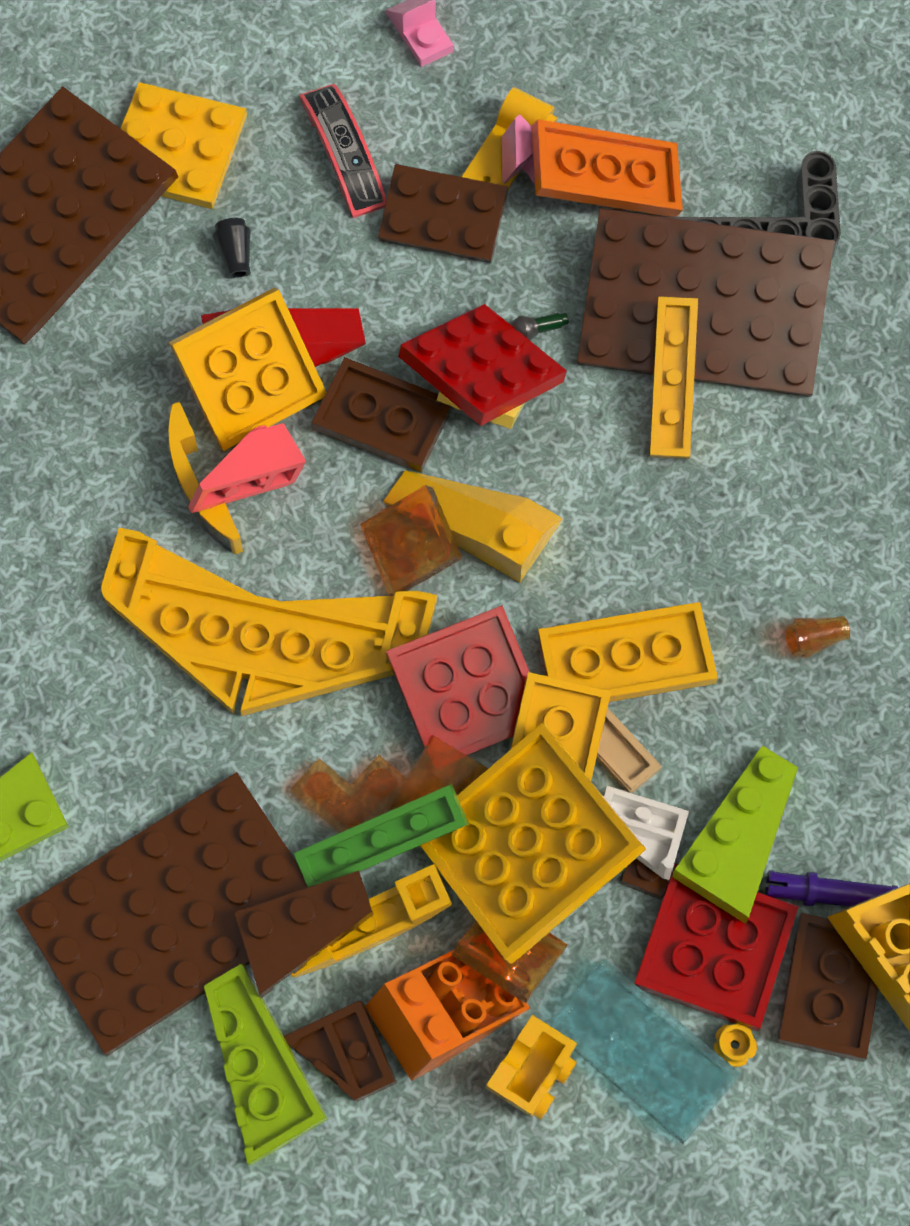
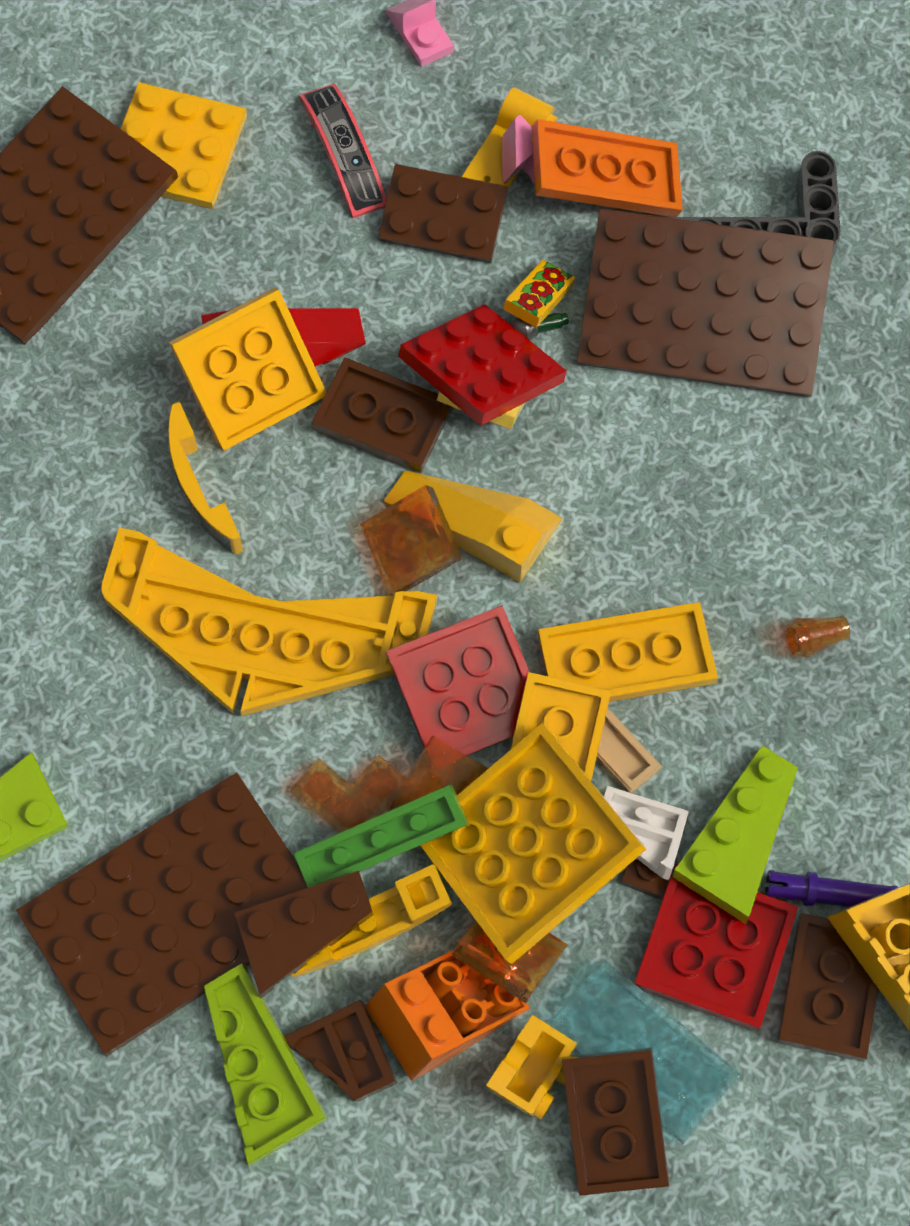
coral slope [188,423,306,513] -> none
black cone [213,218,251,279] -> none
yellow plate [649,296,698,459] -> none
yellow plate [713,1023,757,1067] -> none
none -> tile [503,260,576,328]
none -> reddish brown plate [562,1047,670,1196]

